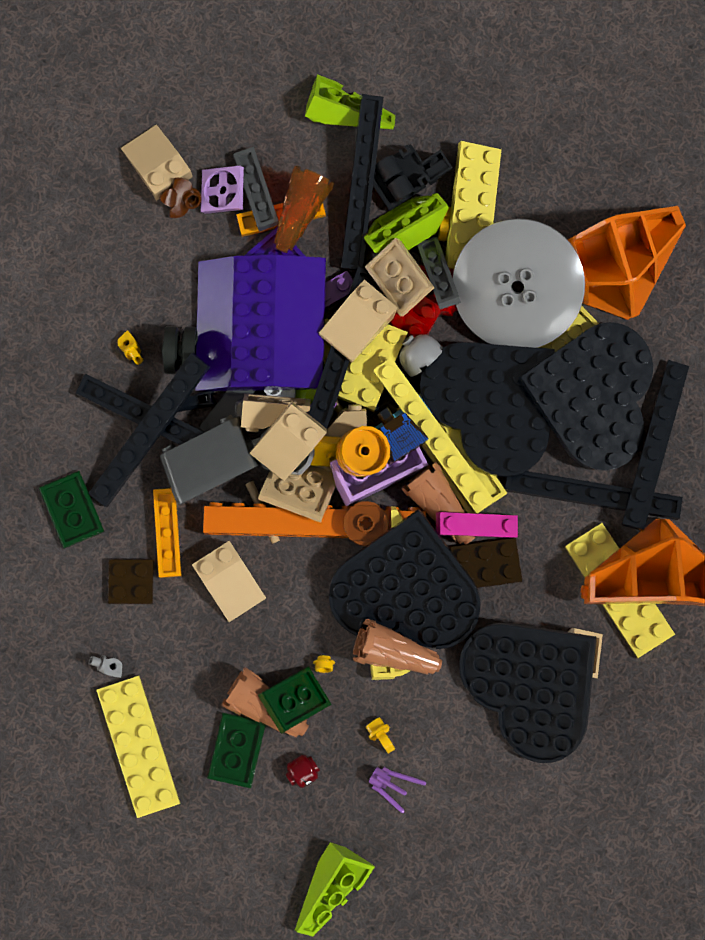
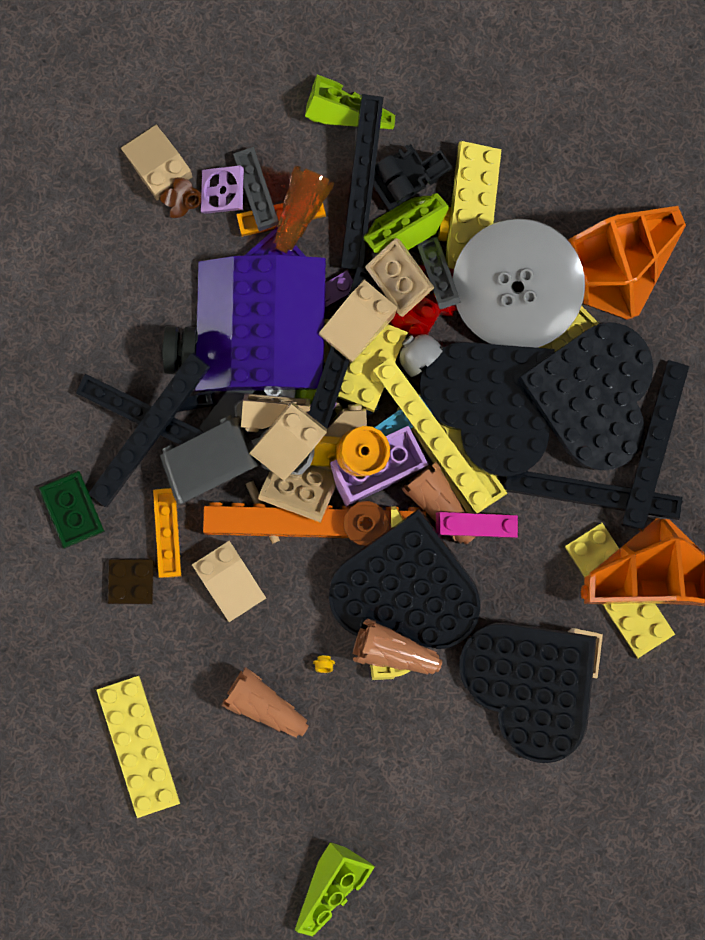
light grey piece [88,655,122,678] -> none
yellow piece [118,330,143,365] -> none
dark green tile [207,713,266,788] -> none
dark green tile [258,666,332,734] -> none
dark red head [285,754,320,788] -> none
yellow piece [365,717,395,754] -> none
medium lavender plant [369,767,426,813] -> none
torso [377,408,429,465] -> none
dark brown plate [450,538,523,588] -> none

